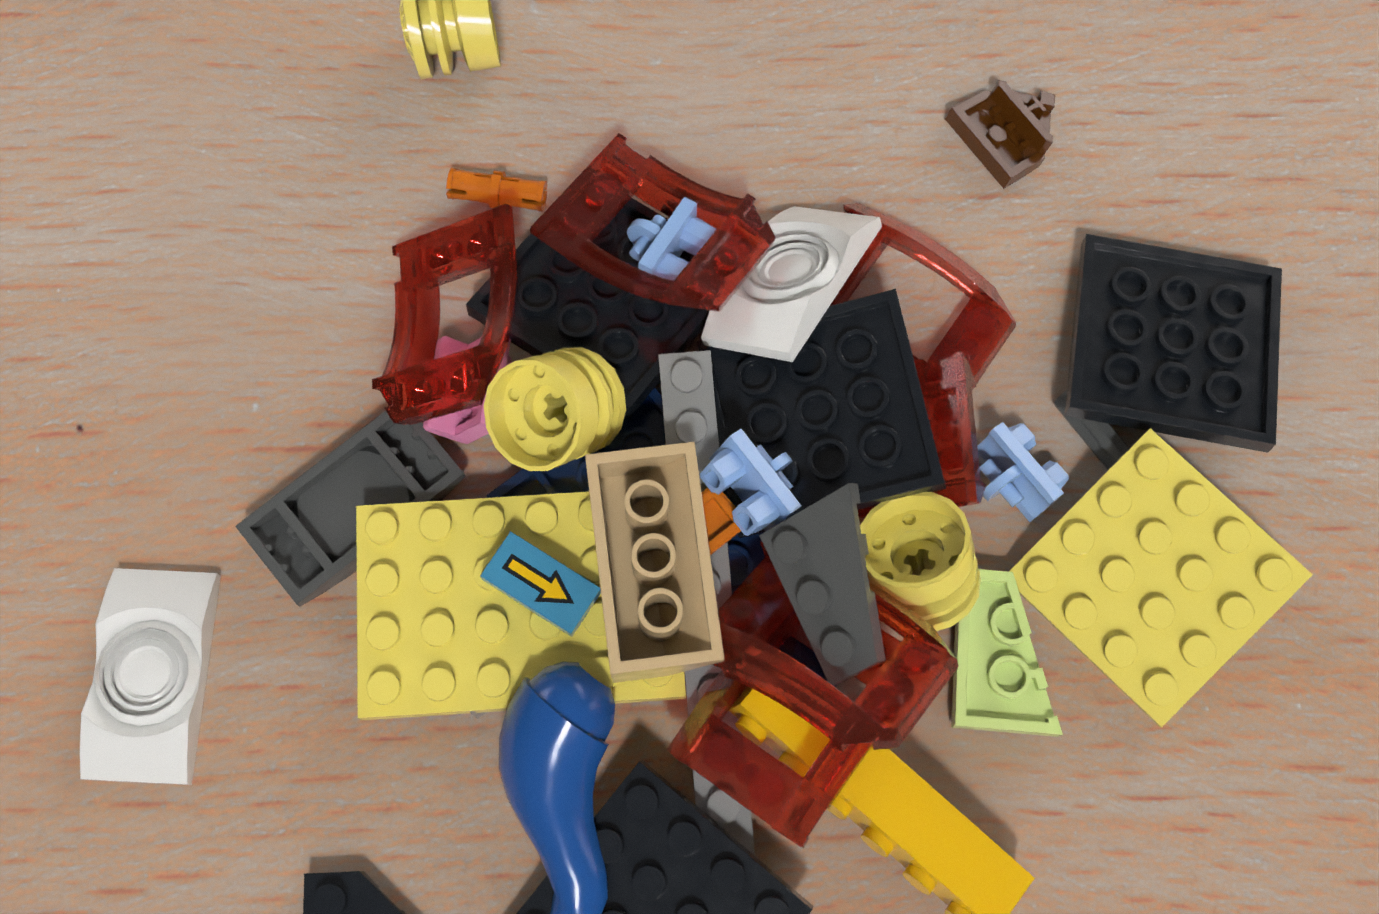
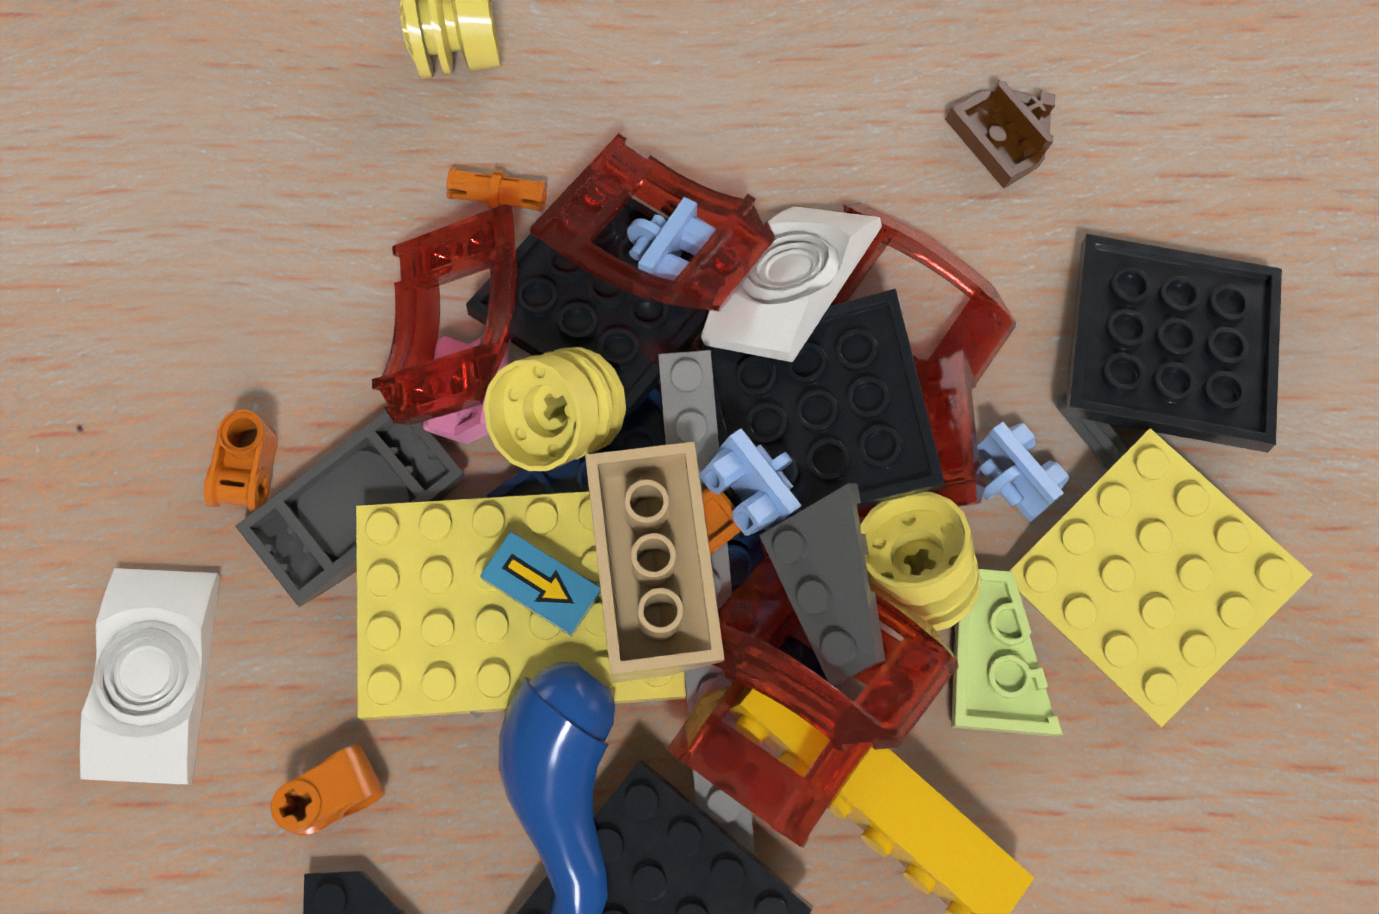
none -> orange piece [204,409,278,512]
none -> orange piece [270,744,385,836]

